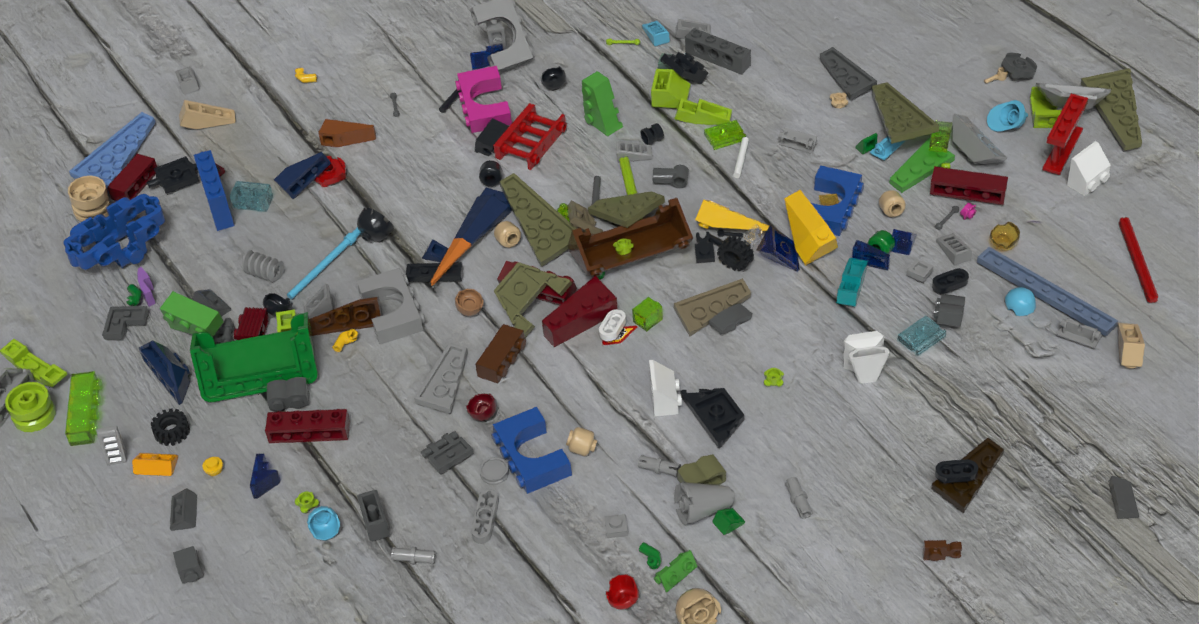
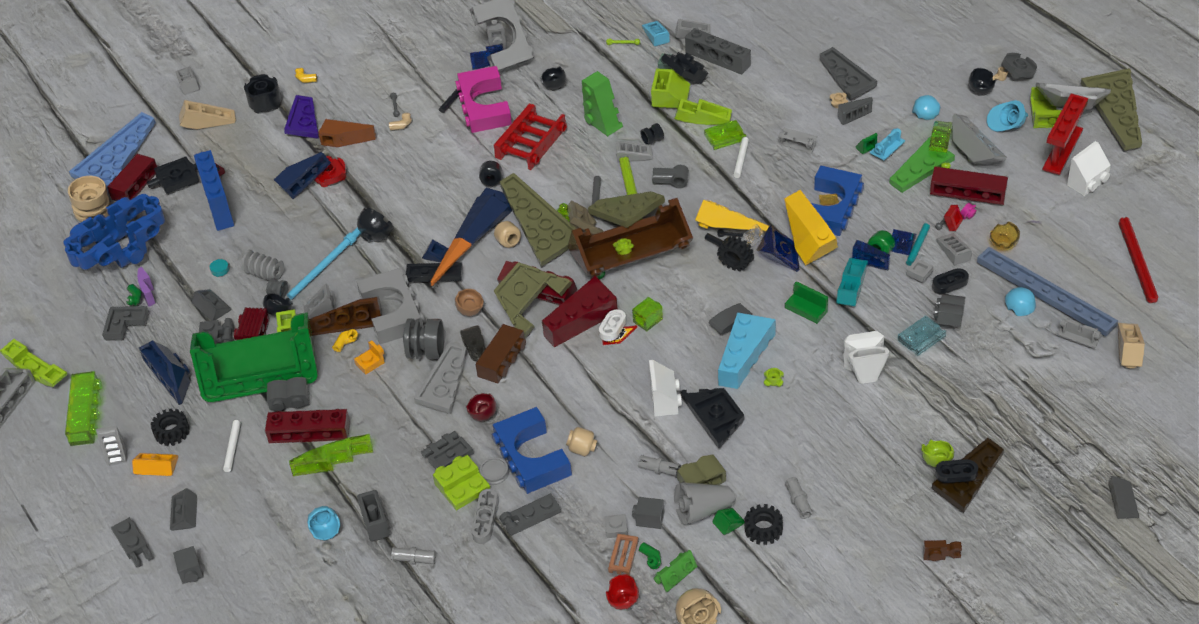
lime wheel [5,382,56,432] -> none
bright green wedge [160,291,224,336] -> none
yellow plate [202,457,223,476] -> none
clear light blue brick [230,181,273,212] -> none
clear blue slope [250,454,281,499] -> none
lime plate [295,491,319,513] -> none
black hinge [474,118,509,156] -> none
dark tan wing [673,278,751,337] -> none
black plate [695,231,715,263] -> none
olive wing [872,82,939,144] -> none
tan head [879,190,906,217] -> none
none -> dark grey hinge [111,517,153,568]
none -> teal tile [210,259,229,277]
none -> white bar [223,420,241,472]
none -> black brick [244,74,282,114]
none -> dark grey wheel [266,278,288,298]
none -> dark purple wing [284,95,318,139]
none -> clear neon green slope [289,434,373,476]
none -> light orange bracket [354,340,385,375]
none -> tan arm [389,113,412,130]
none -> dark grey wheel [403,318,444,359]
none -> lime plate [433,455,491,511]
none -> clear smoke piece [460,325,486,361]
none -> dark grey plate [499,493,561,535]
none -> nougat tile [608,534,639,575]
none -> dark grey brick [632,497,665,529]
none -> medium azure wedge [718,313,776,389]
none -> black tyre [744,504,783,545]
none -> green panel [785,281,828,324]
none -> dark grey slope [838,97,873,125]
none -> teal bar [906,223,930,266]
none -> medium azure hair [912,95,941,120]
none -> lime hair [921,440,954,468]
none -> red plate [944,205,963,231]
none -> black hair [969,68,996,94]

